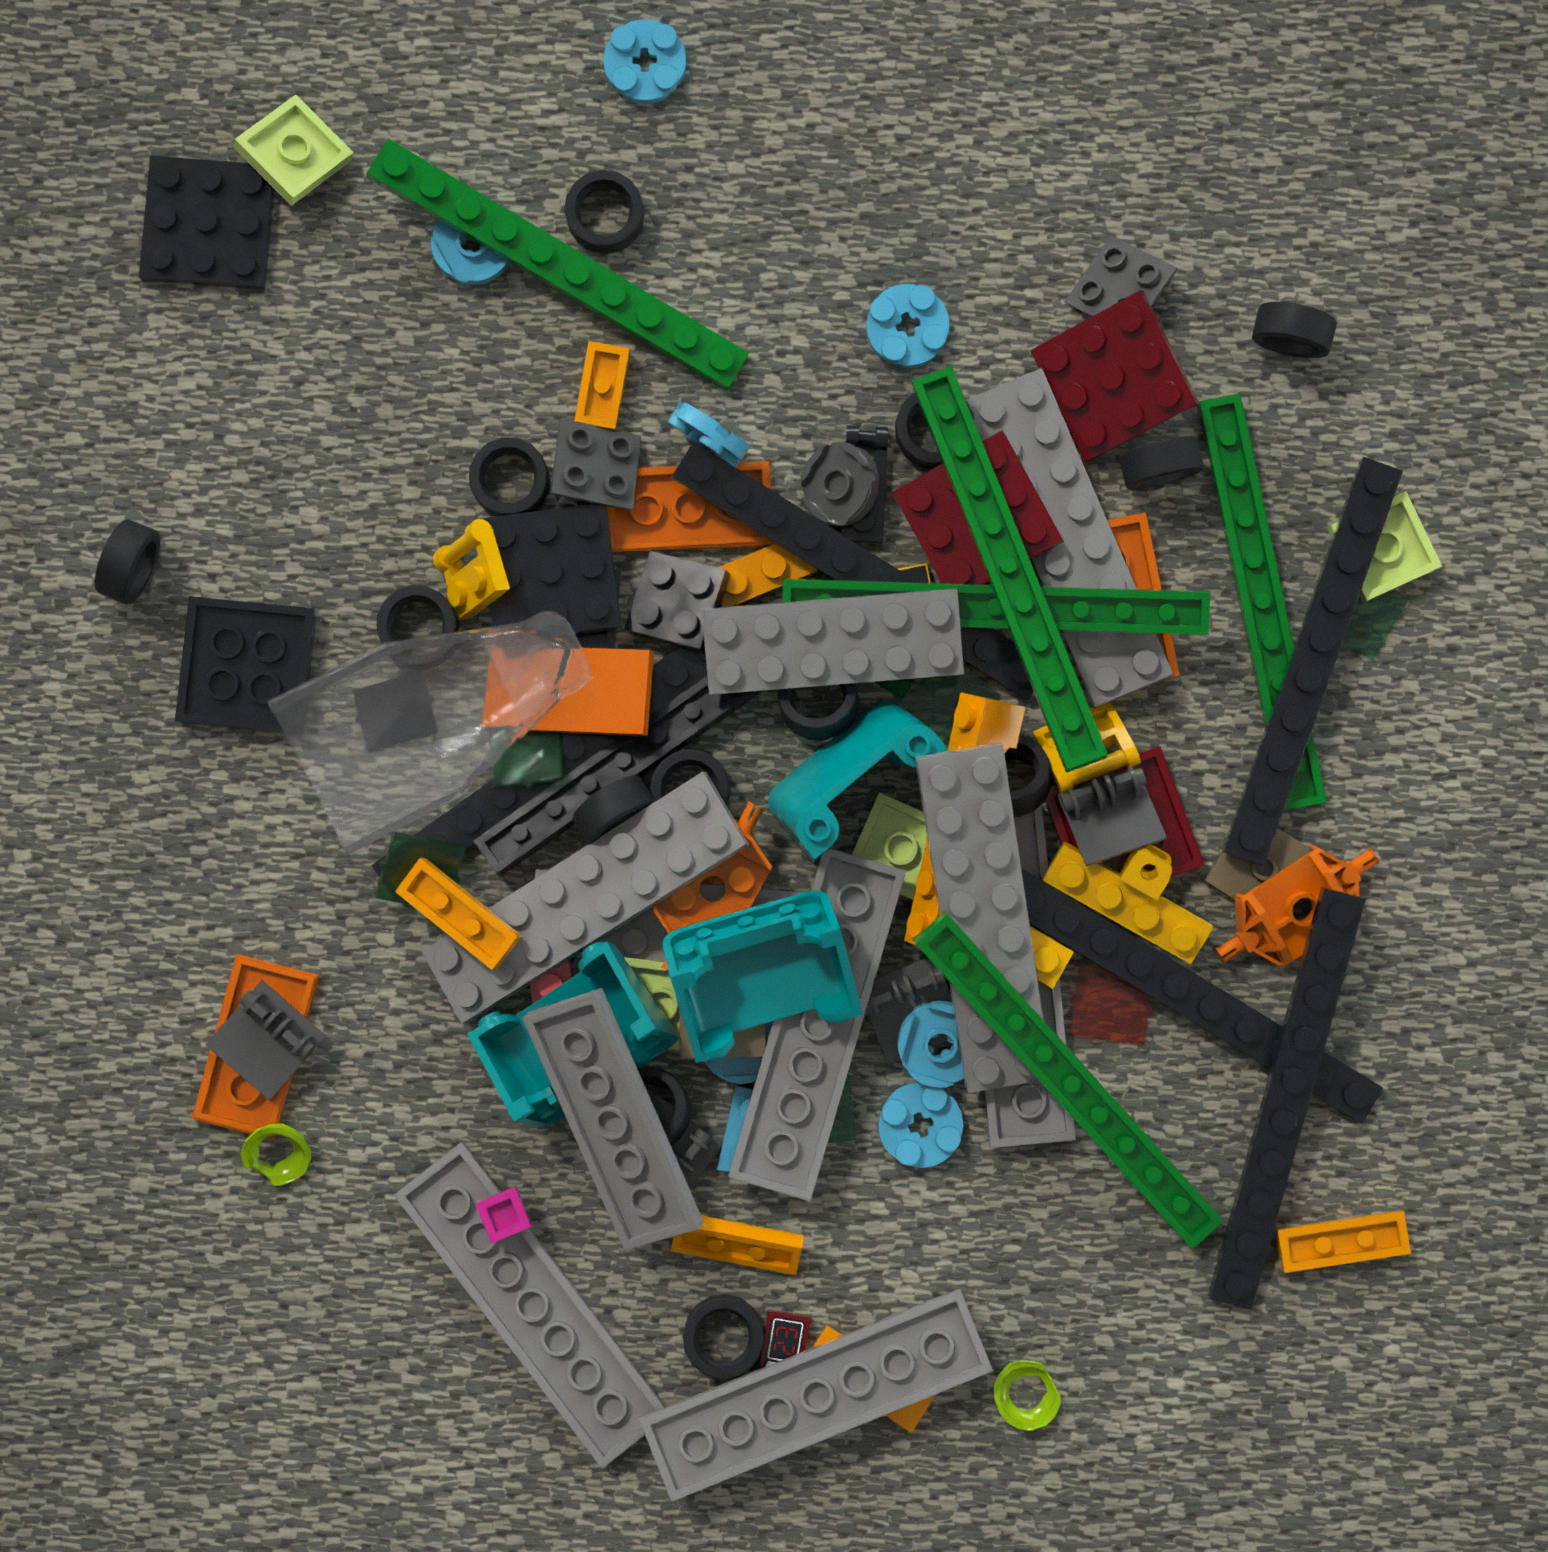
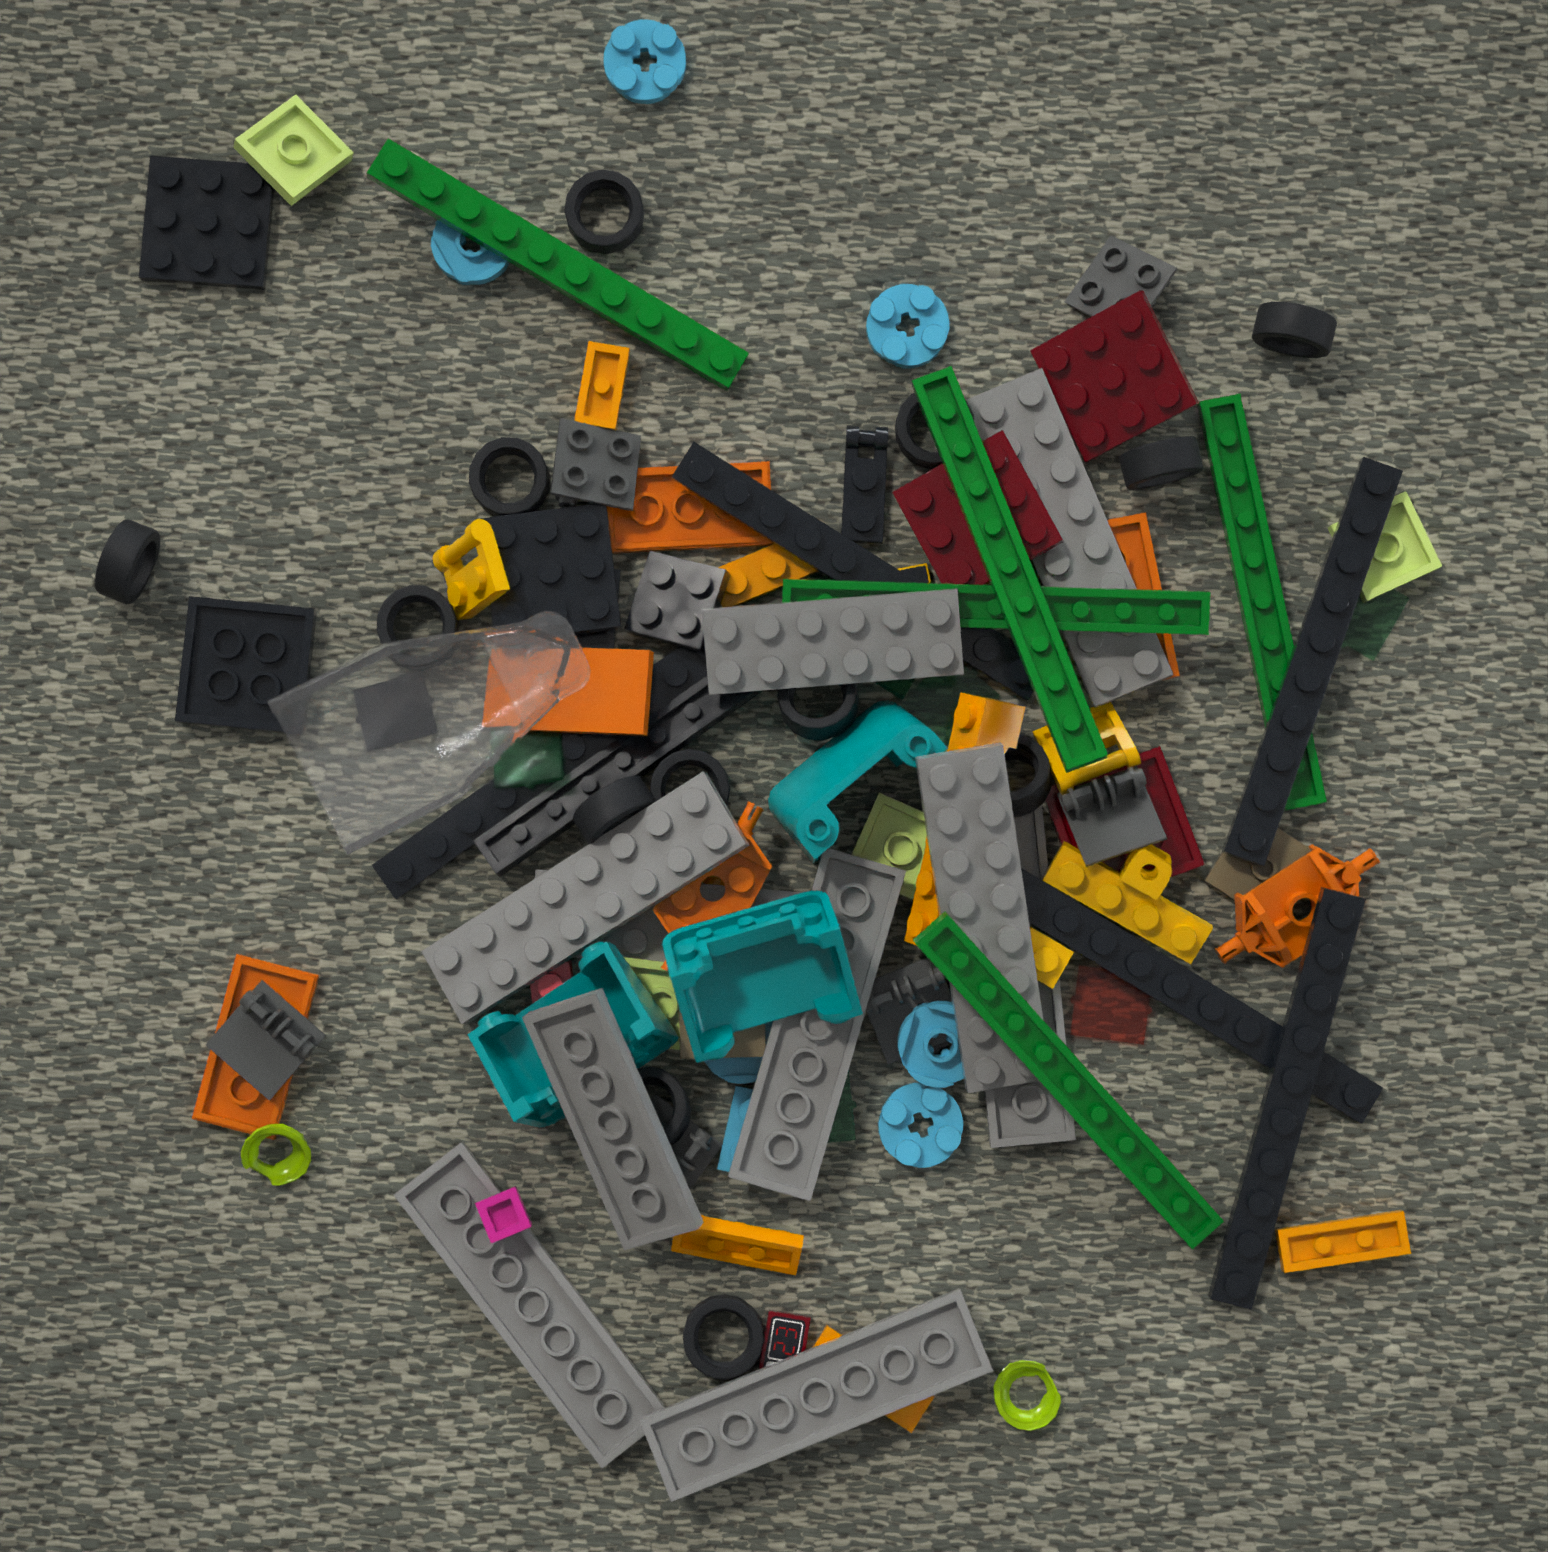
clear green piece [375,831,466,905] -> none
light orange plate [395,858,522,970] -> none
medium azure plate [667,401,750,468] -> none
dark grey tile [801,442,879,526] -> none

